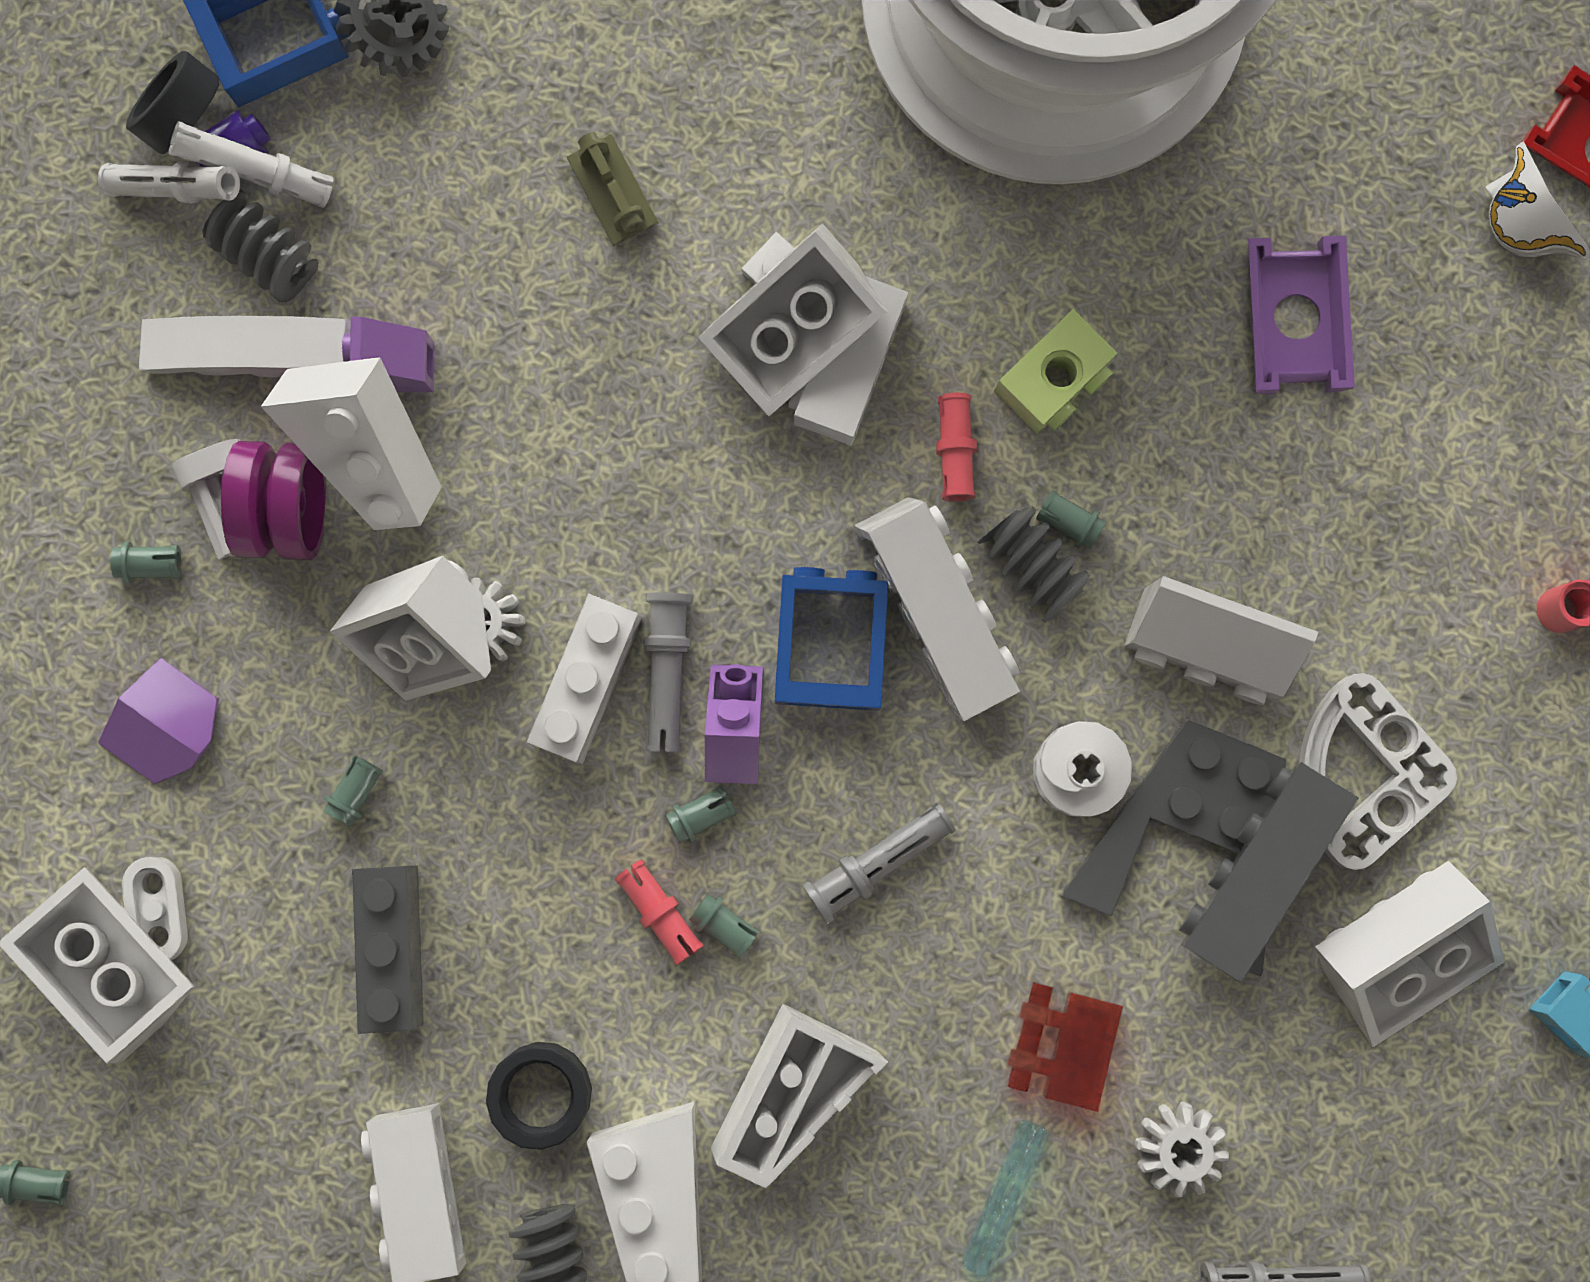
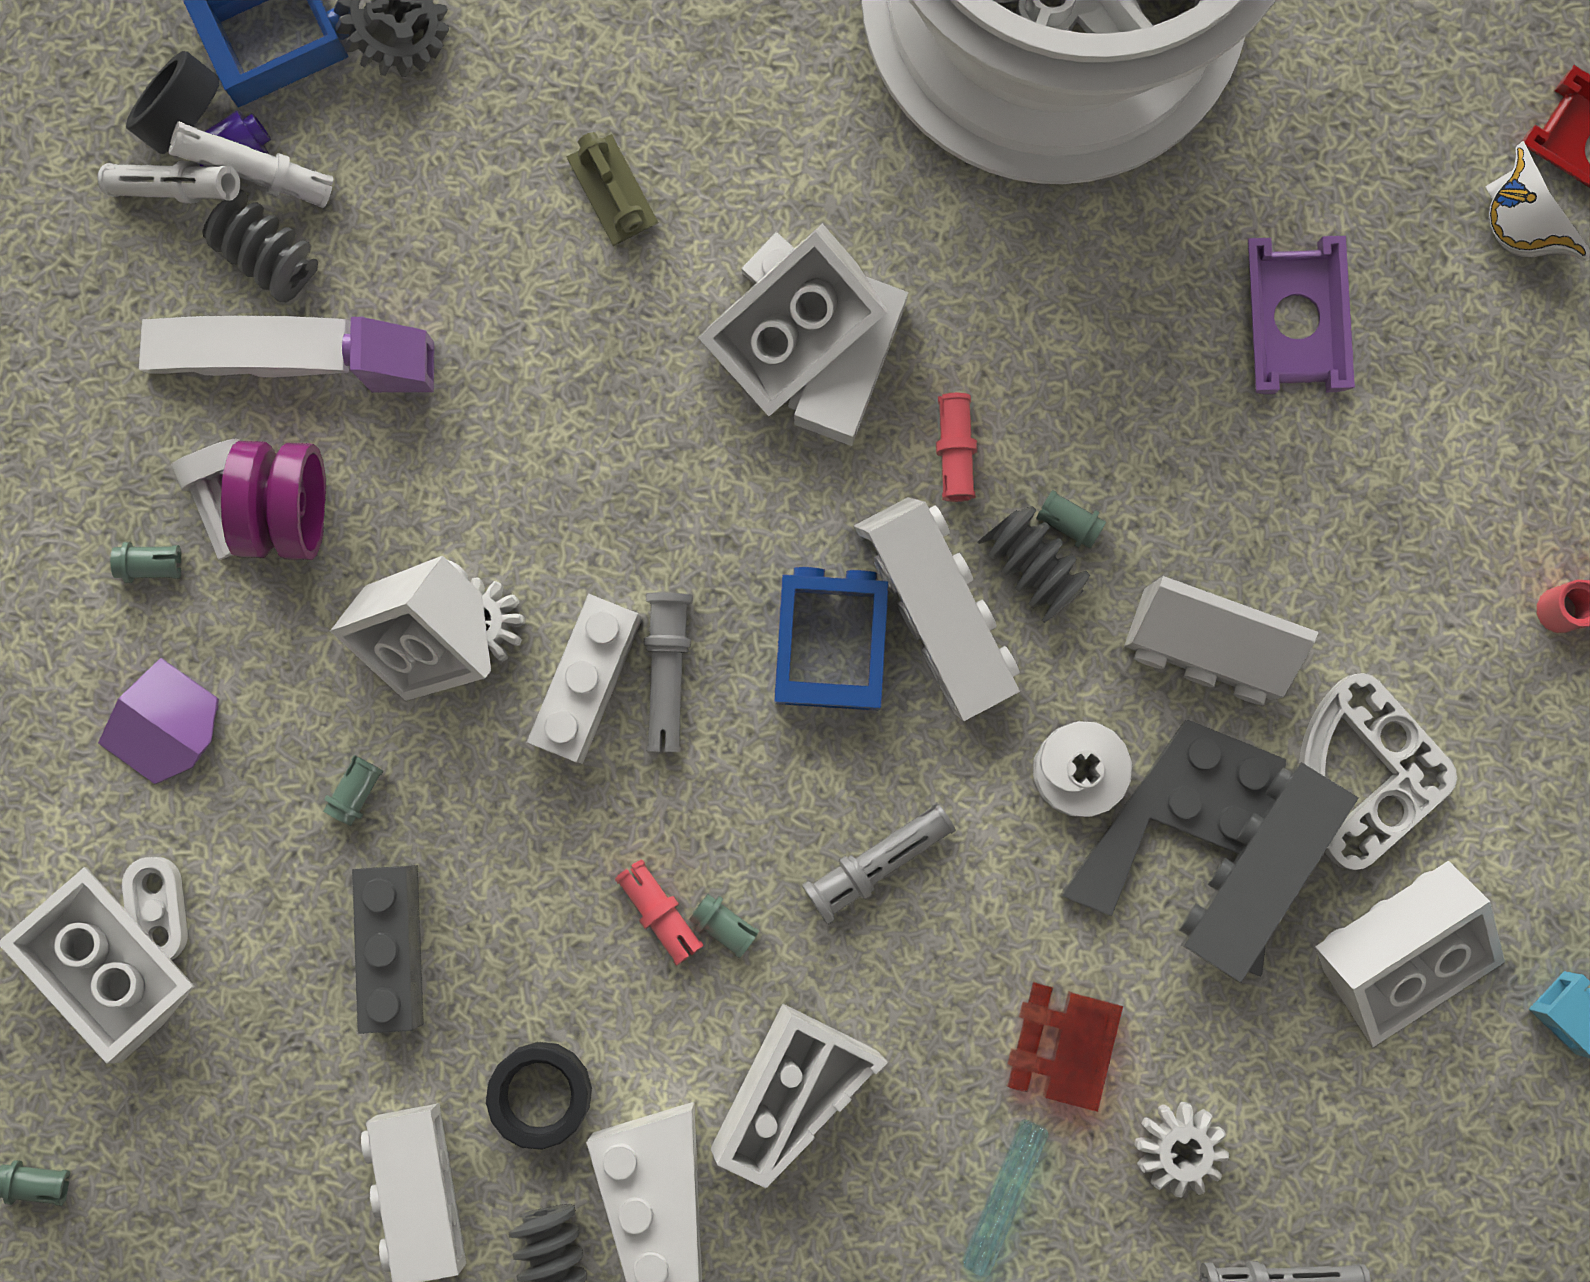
white wedge [261,357,442,530] -> none
sand green pin [665,785,736,843] -> none
medium lavender slope [705,664,763,784] -> none
yellowish green brick [994,309,1117,434] -> none

